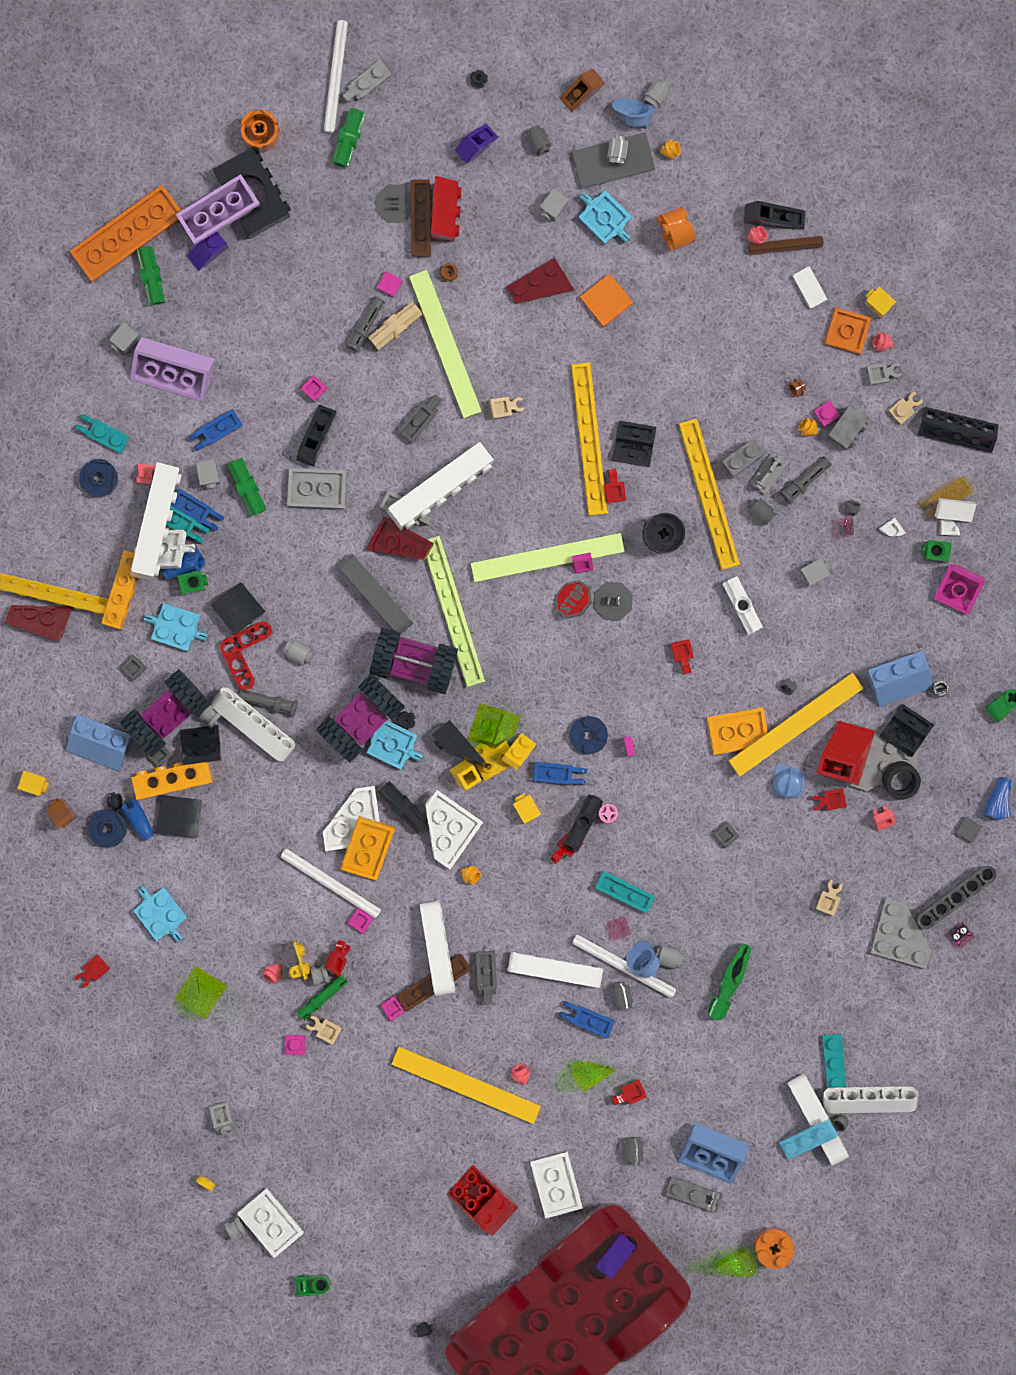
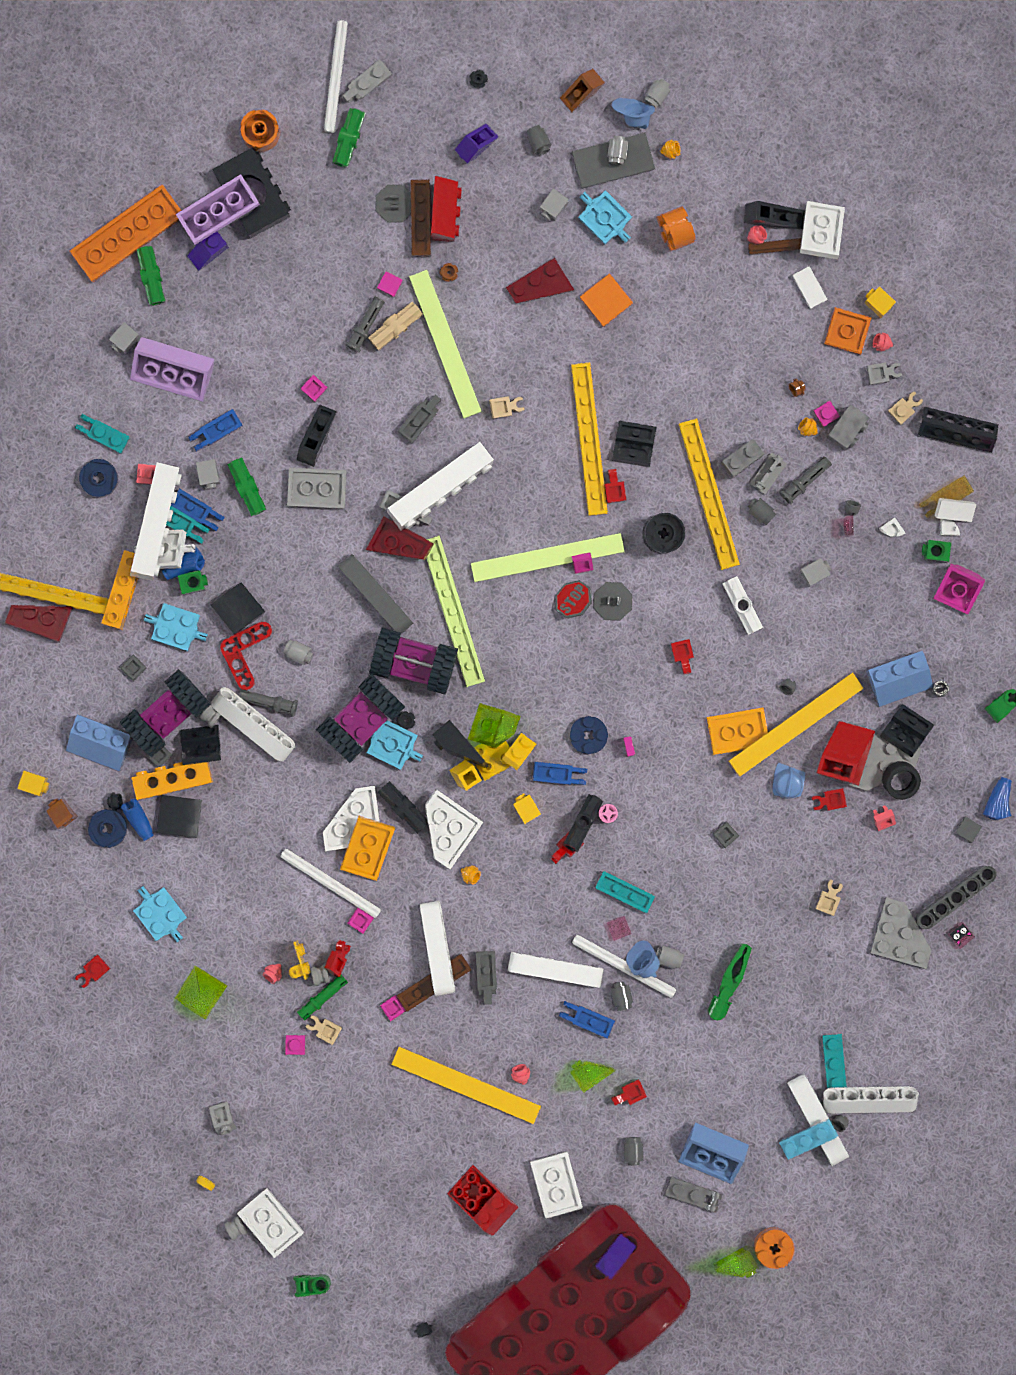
none -> white plate [800,201,845,260]

